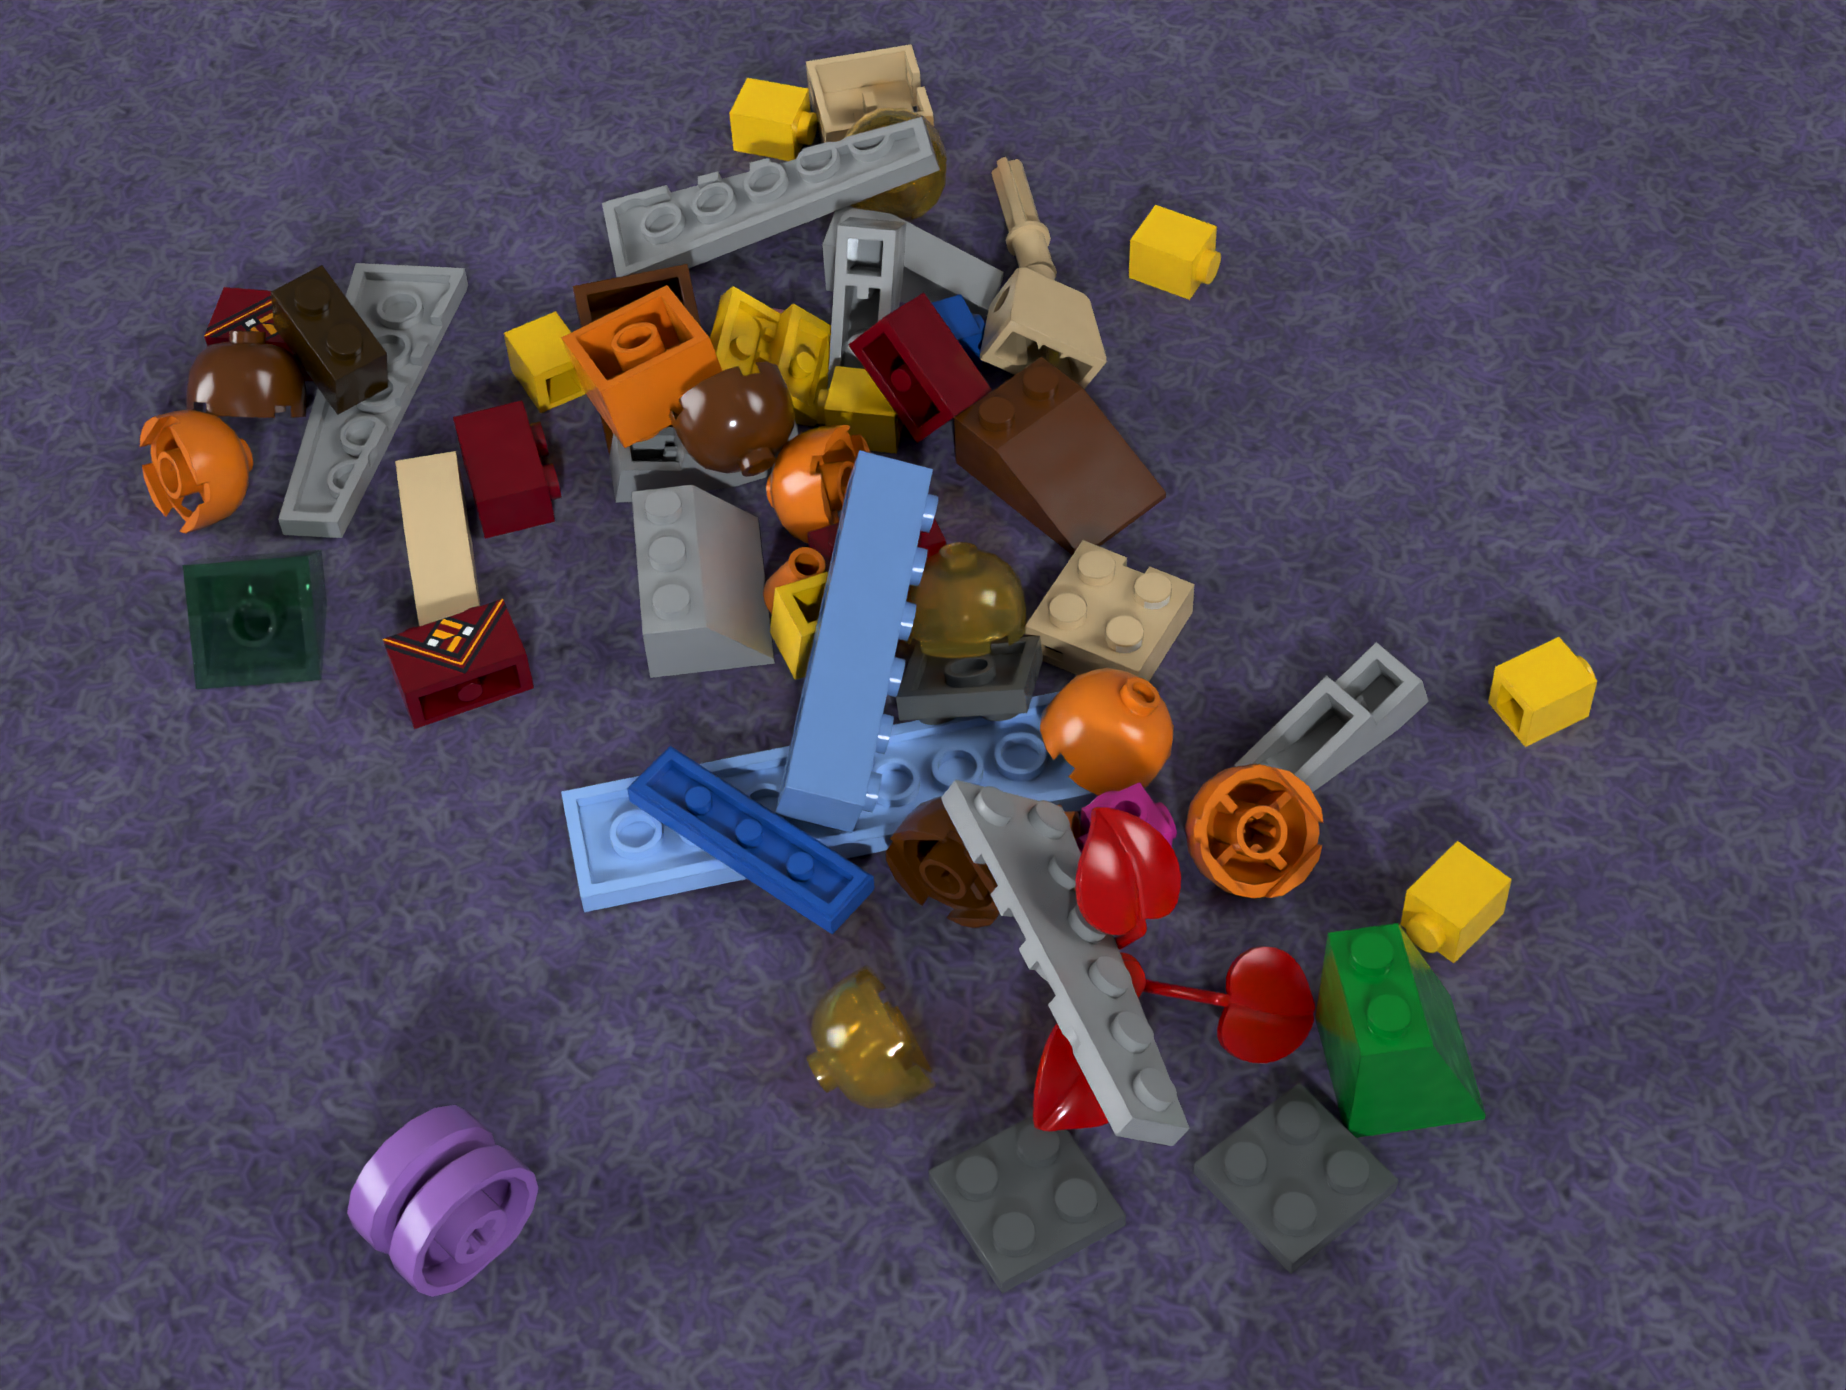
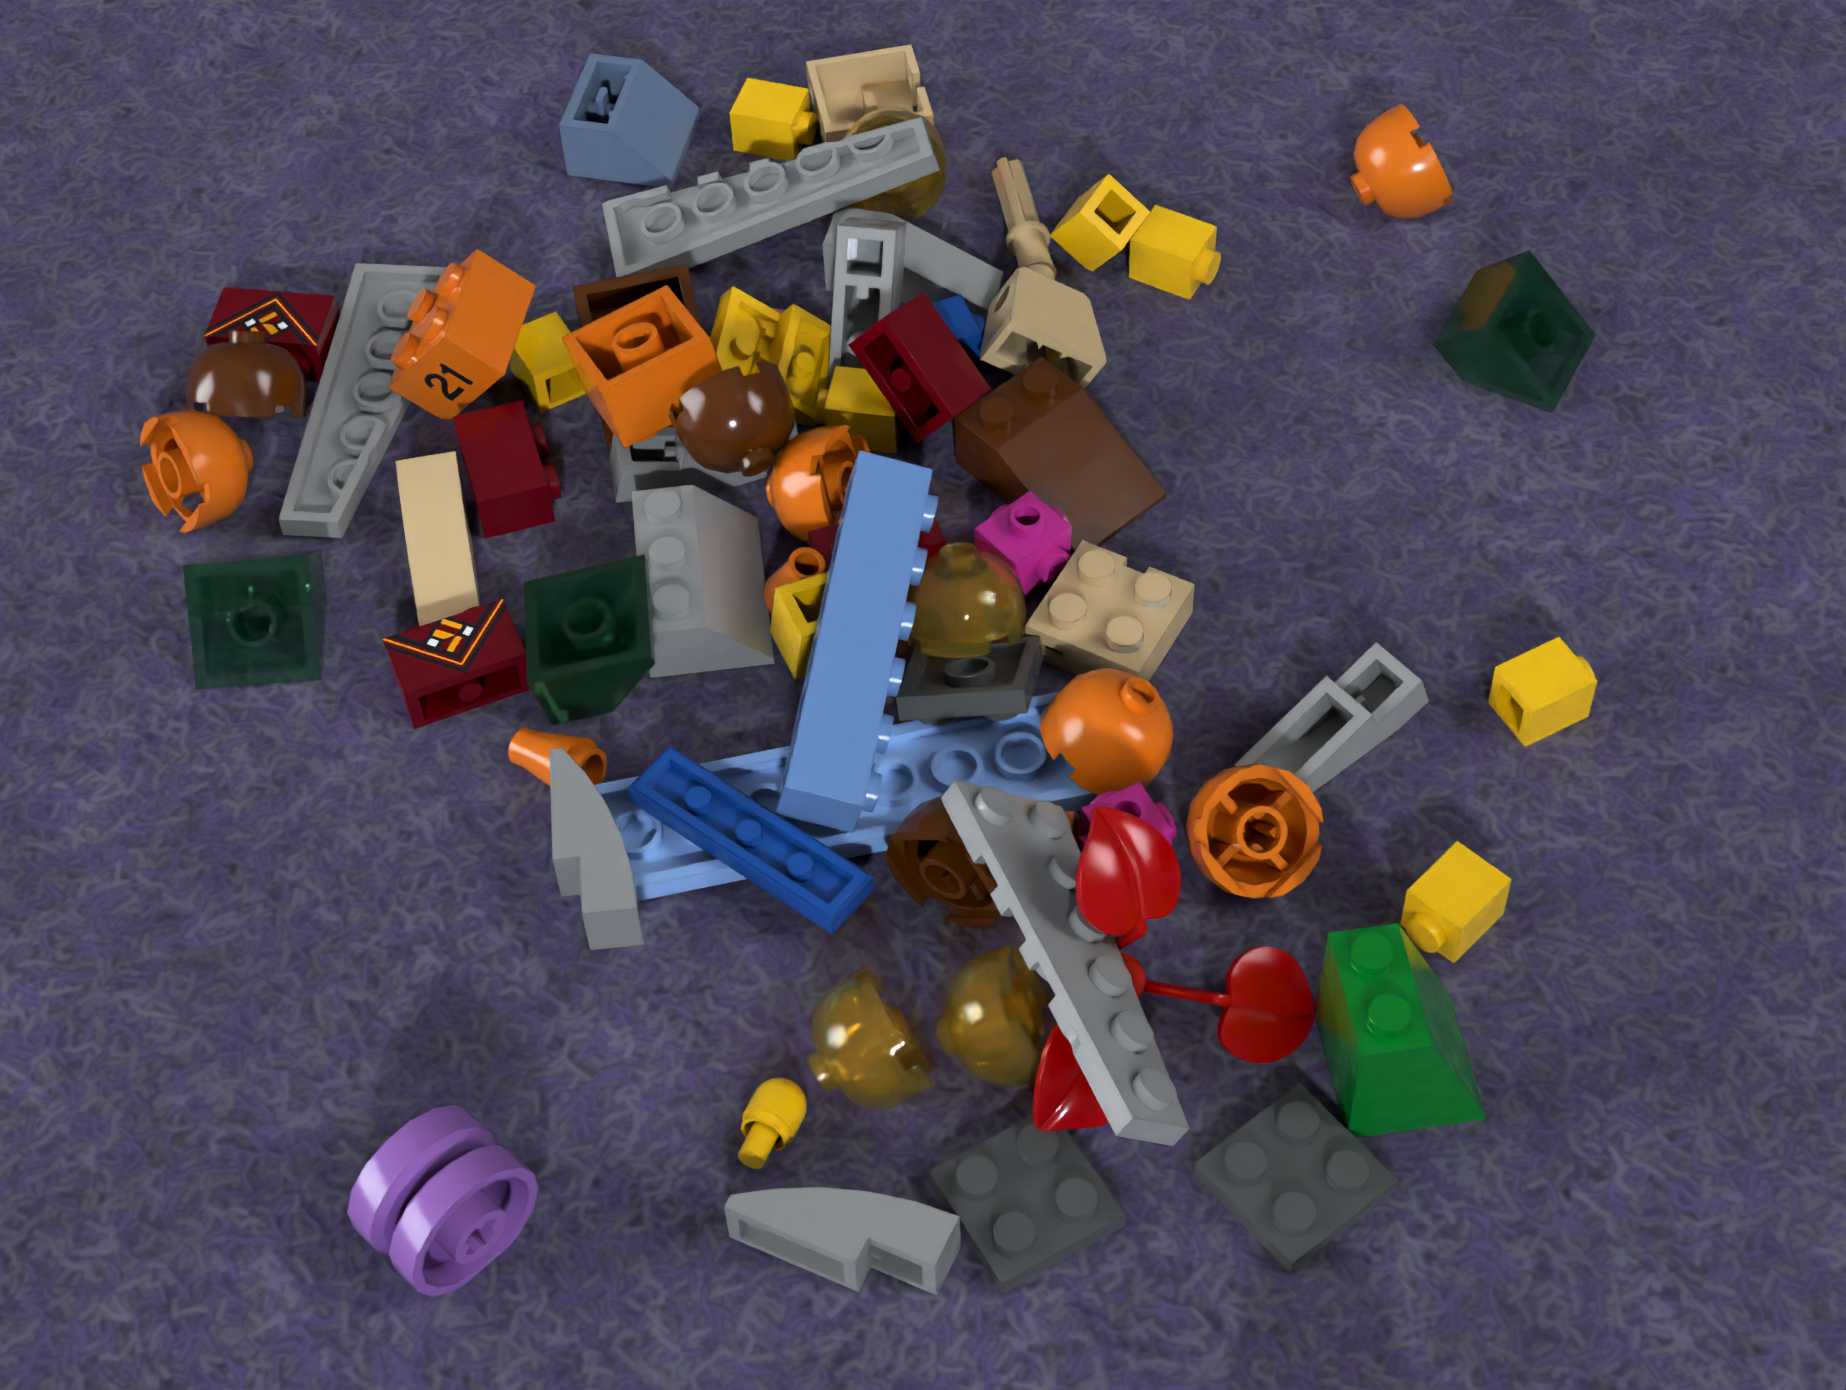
dark brown brick [271,265,388,415] -> none
none -> orange brick [388,249,536,421]
none -> orange cone [508,727,607,786]
none -> clear green slope [524,554,655,725]
none -> light grey slope [549,748,644,950]
none -> sand blue slope [559,53,701,189]
none -> light grey slope [724,1187,961,1295]
none -> yellow cylinder [738,1077,807,1169]
none -> clear yellow cylinder [936,944,1049,1088]
none -> dark pink brick [974,491,1072,603]
none -> yellow brick [1049,174,1150,271]
none -> orange cylinder [1349,103,1453,220]
none -> clear green slope [1433,250,1596,413]

